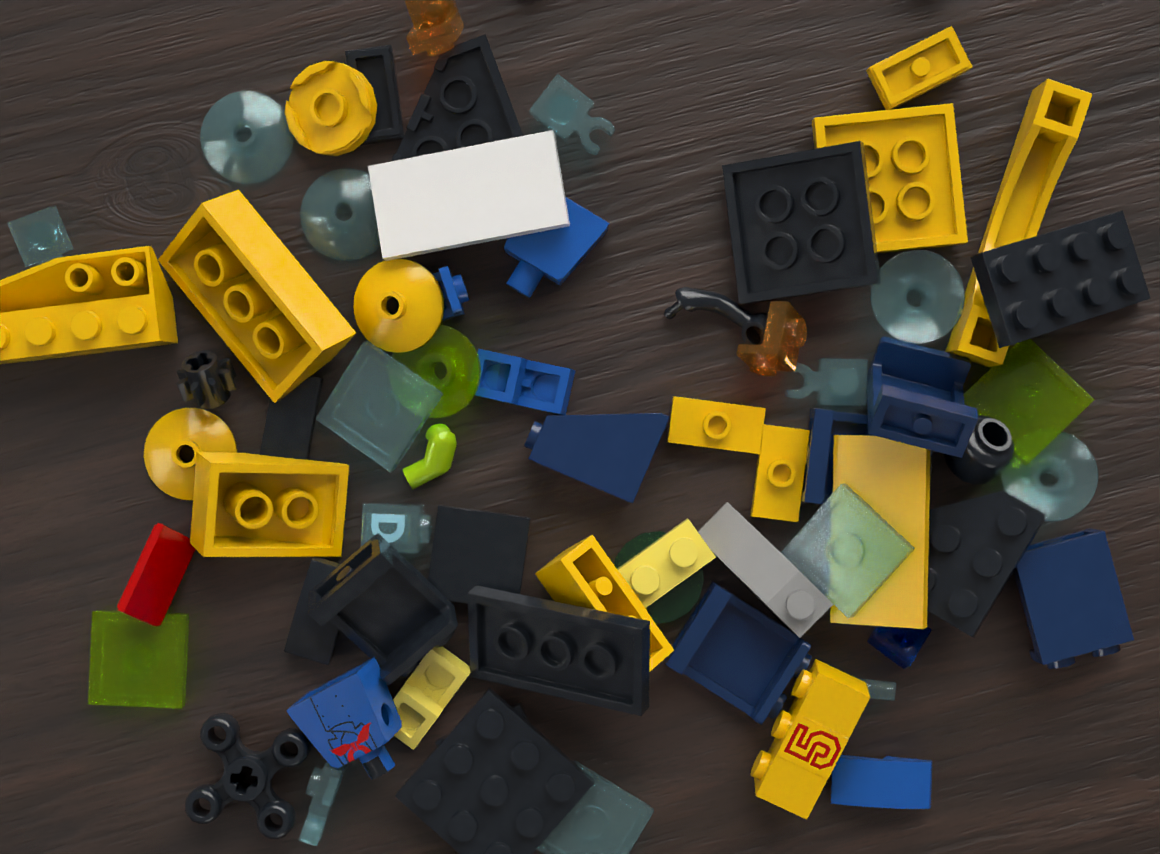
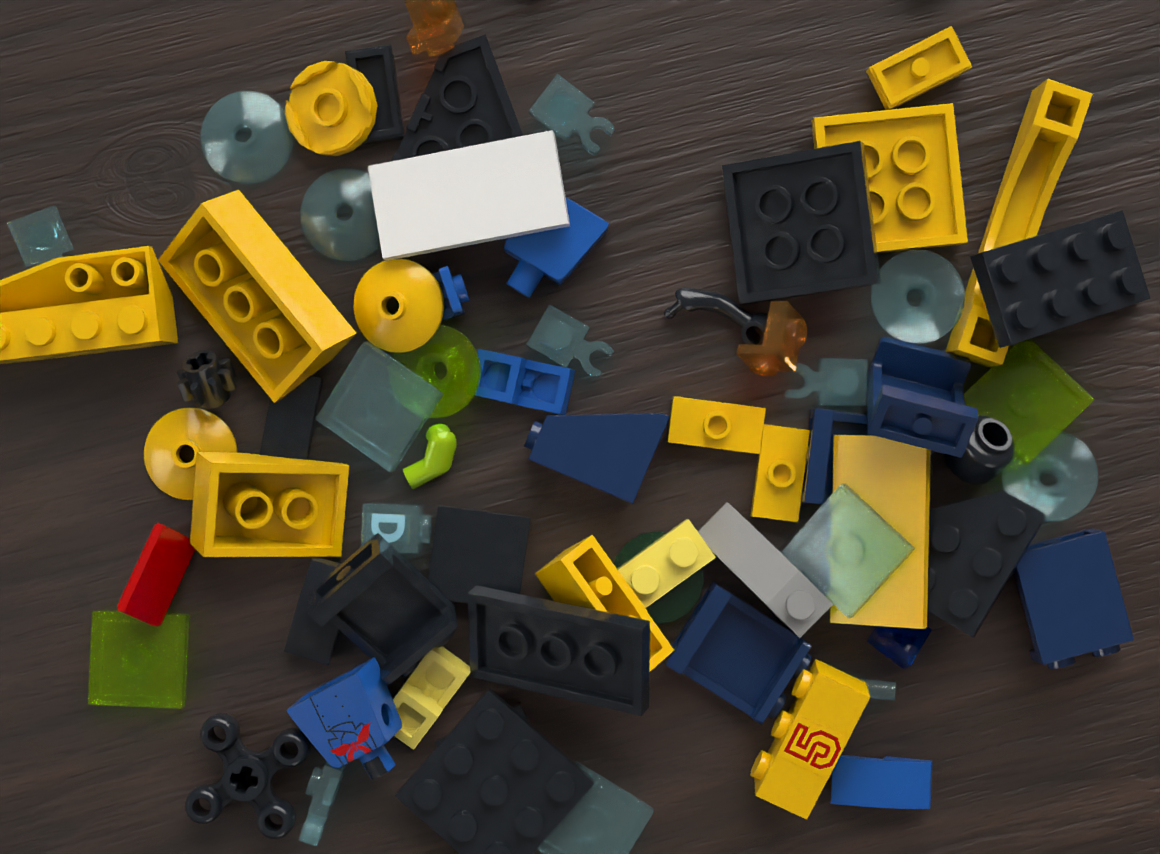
none -> clear light blue plate [526,304,614,377]

